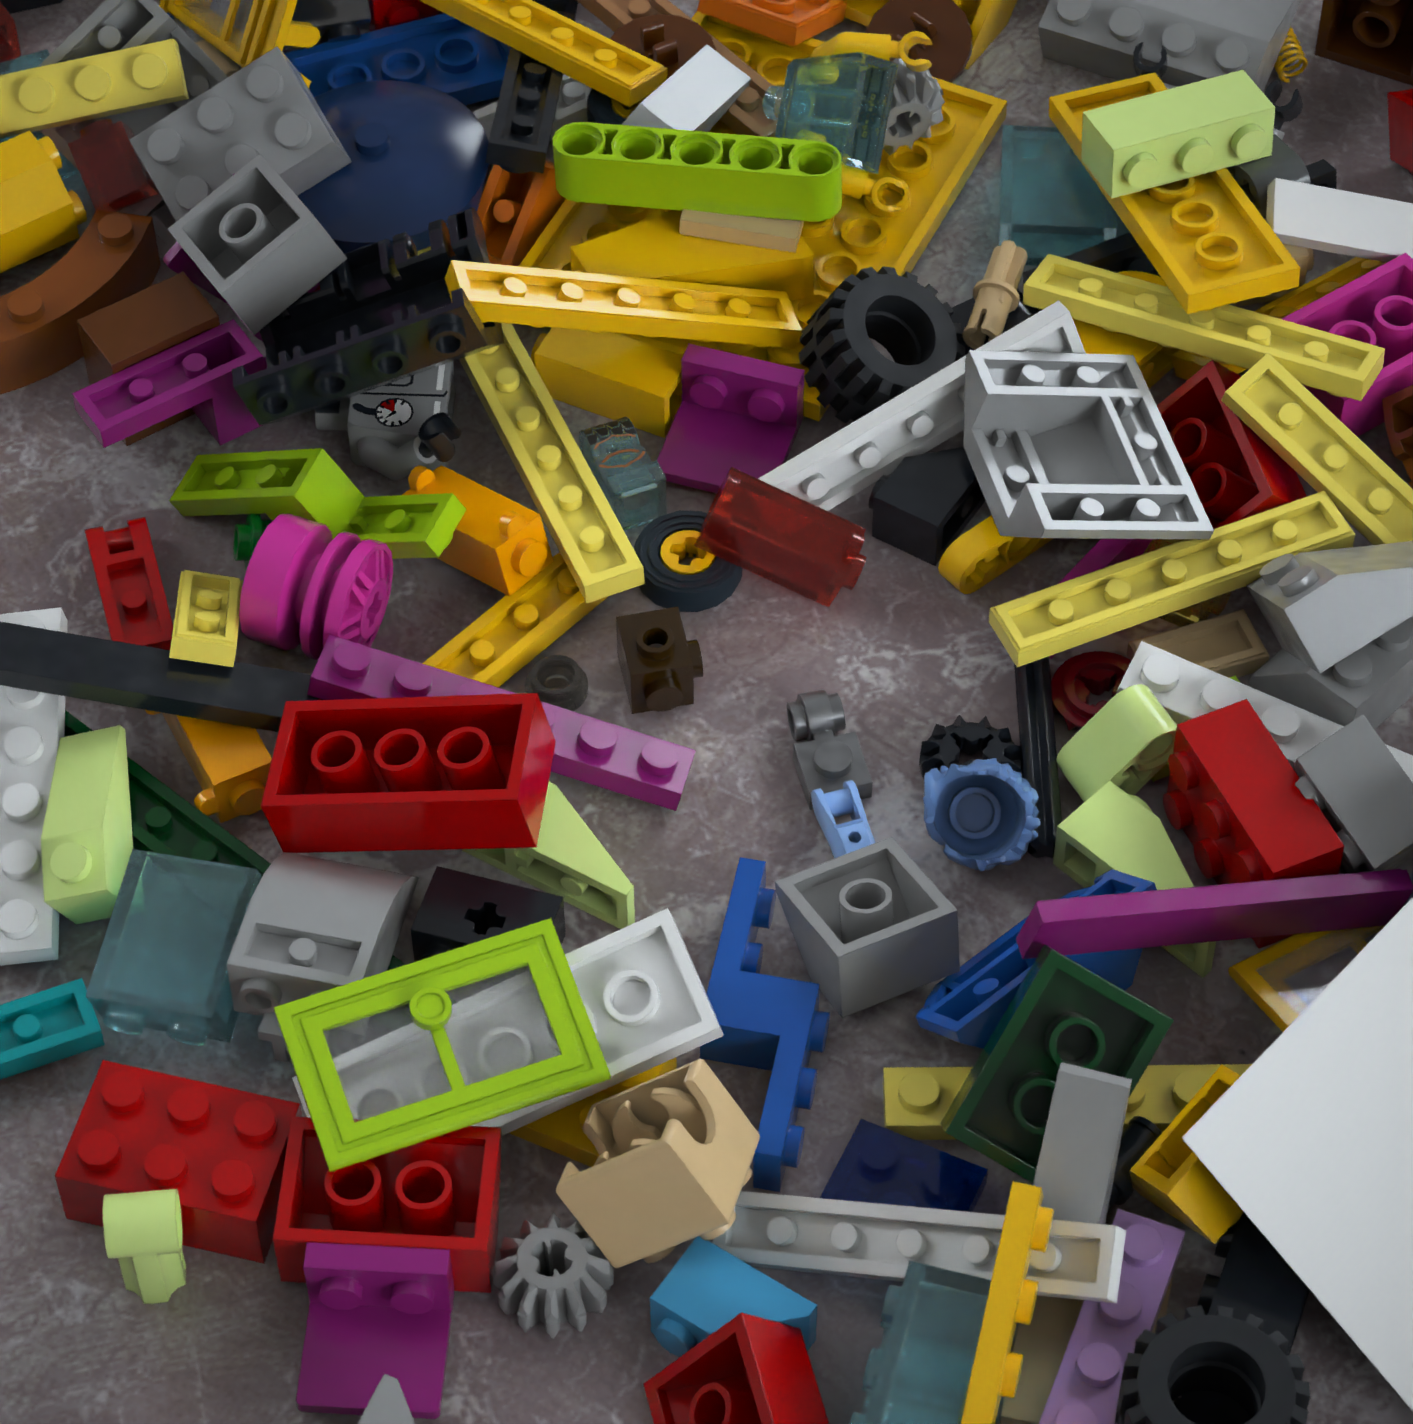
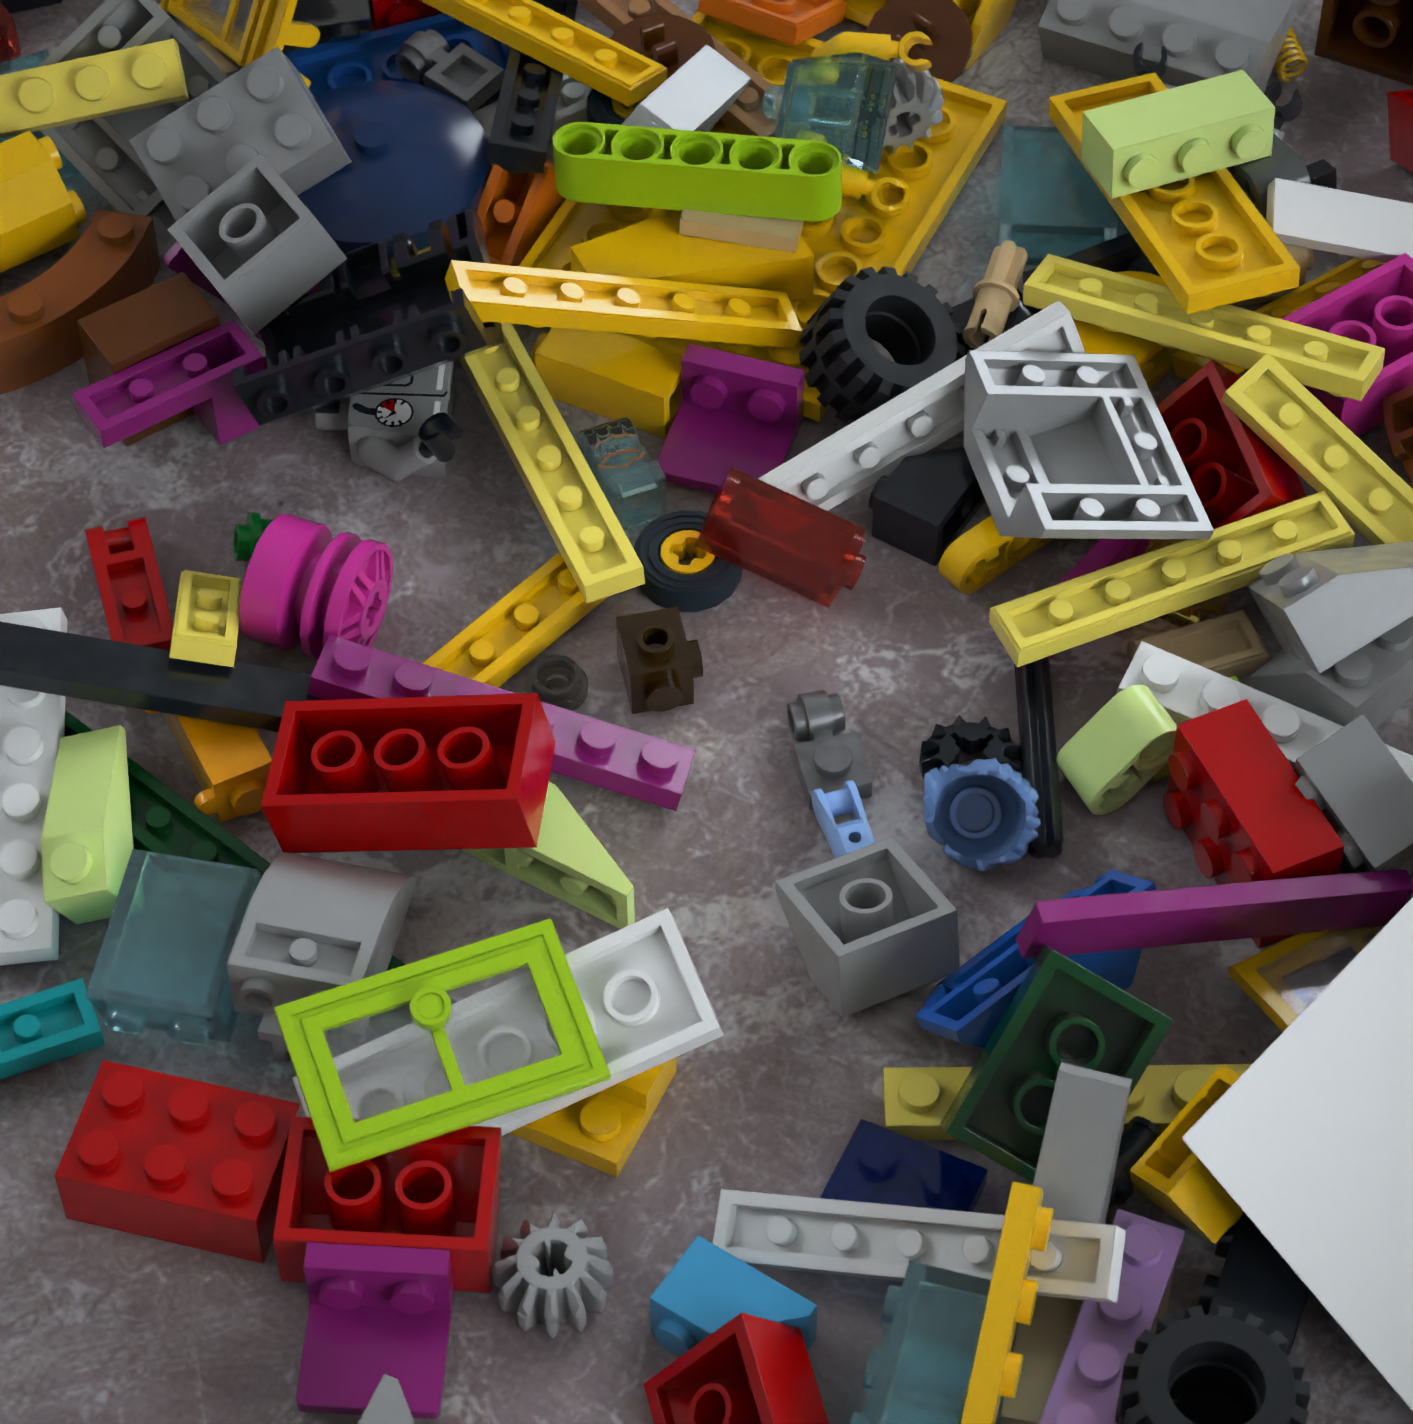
clear red brick [68,119,159,212] -> none
yellowish green piece [103,1189,186,1304] -> none
lime bracket [169,448,467,559] -> none
light orange brick [402,465,554,596] -> none
black brick [411,866,566,987] -> none
tan piece [556,1059,760,1268] -> none
blue bracket [700,857,830,1192] -> none
dark red gear [1051,651,1132,731] -> none
yellowish green slope [1053,780,1216,978] -> none
none -> flat silver plate [395,29,504,112]

